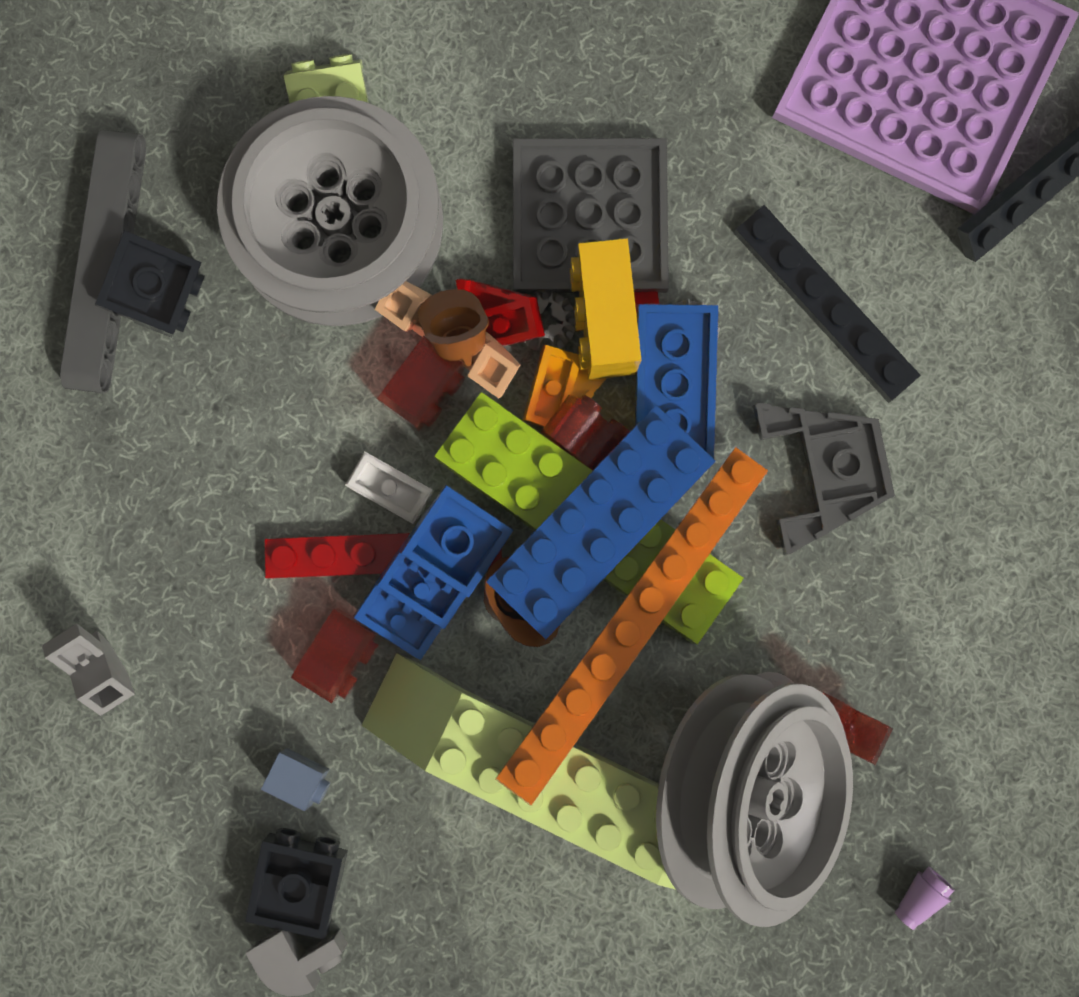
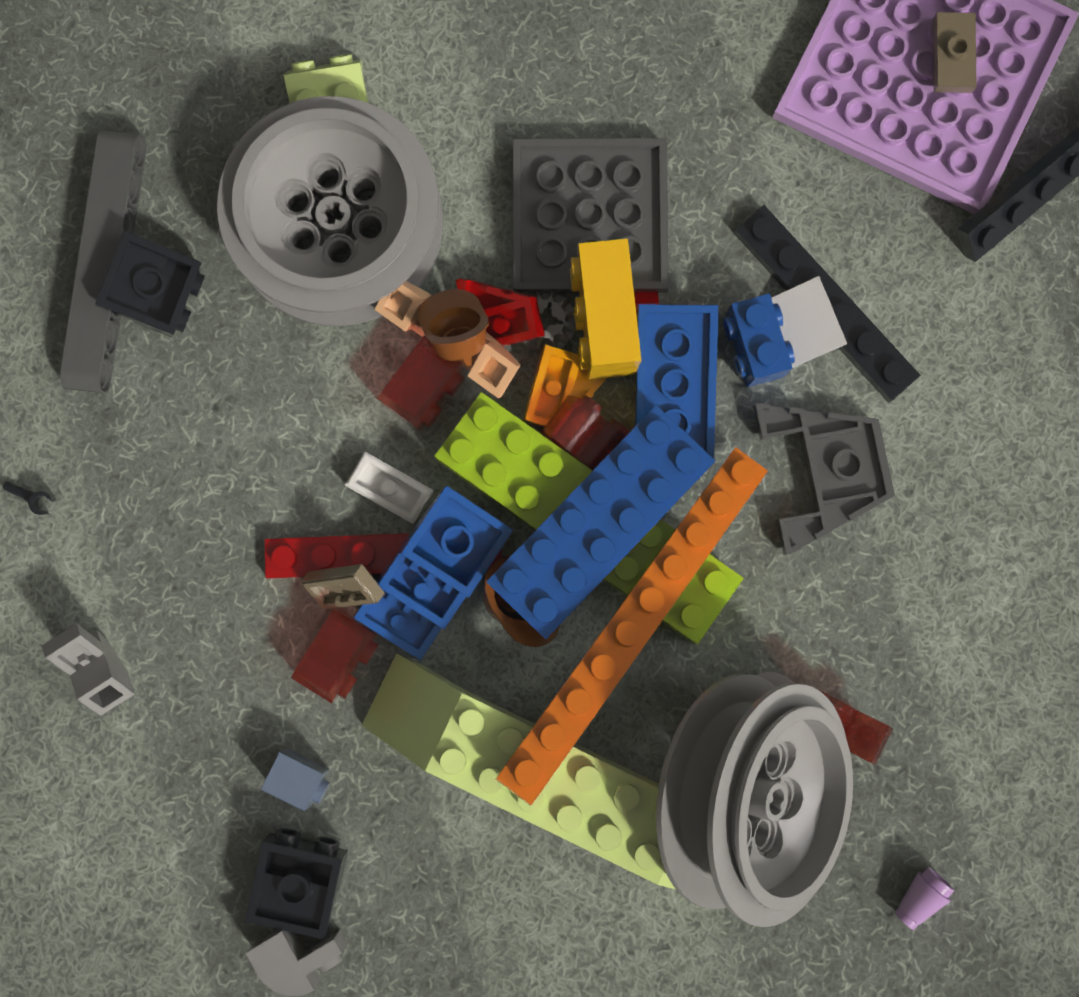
none -> black hand [3,481,56,515]
none -> dark tan plate [301,564,385,609]
none -> blue brick [723,293,795,387]
none -> white sticker [771,276,847,368]
none -> dark tan plate [933,12,977,93]

